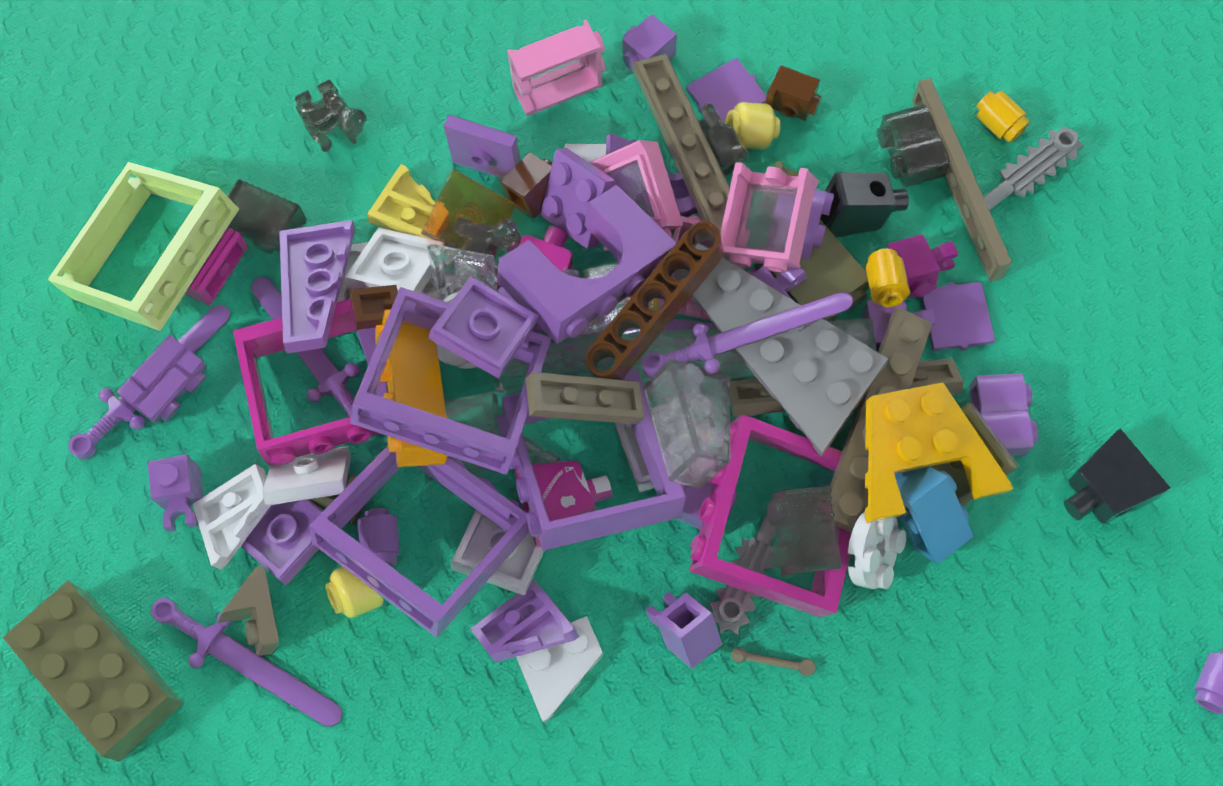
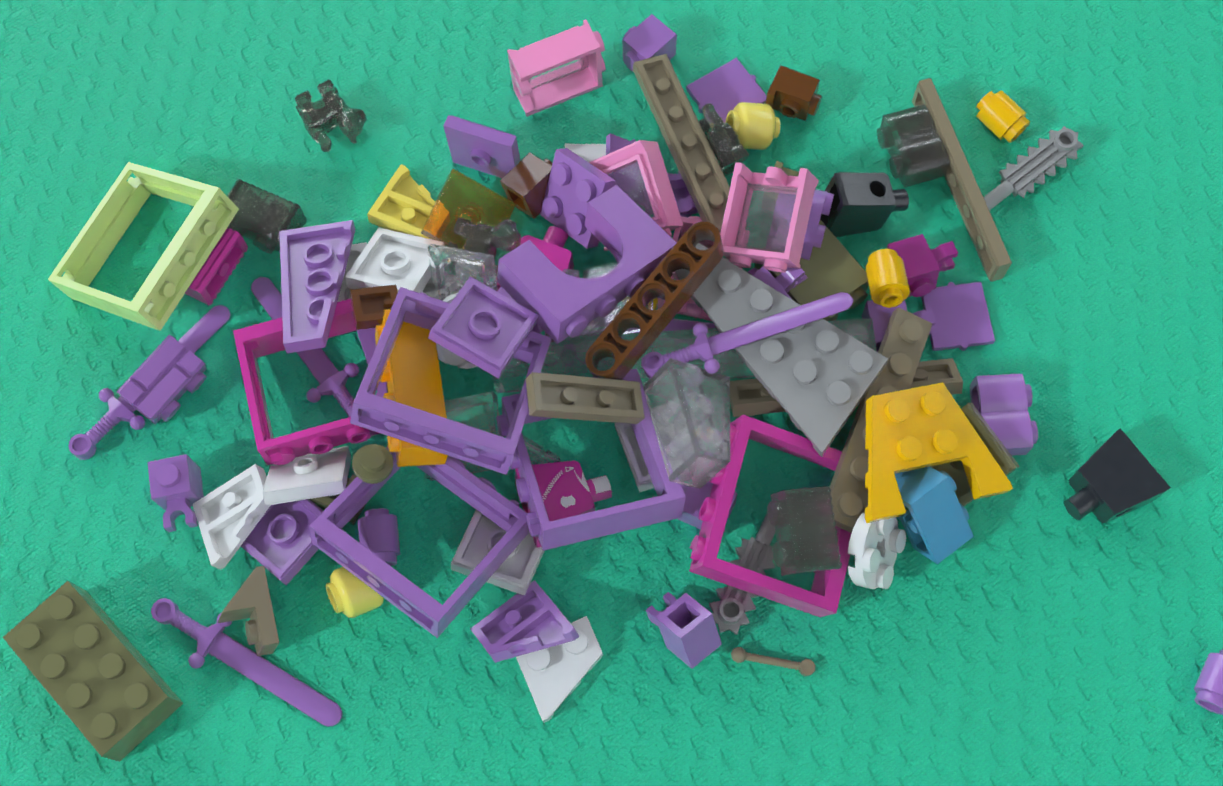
none -> olive plate [352,444,393,484]

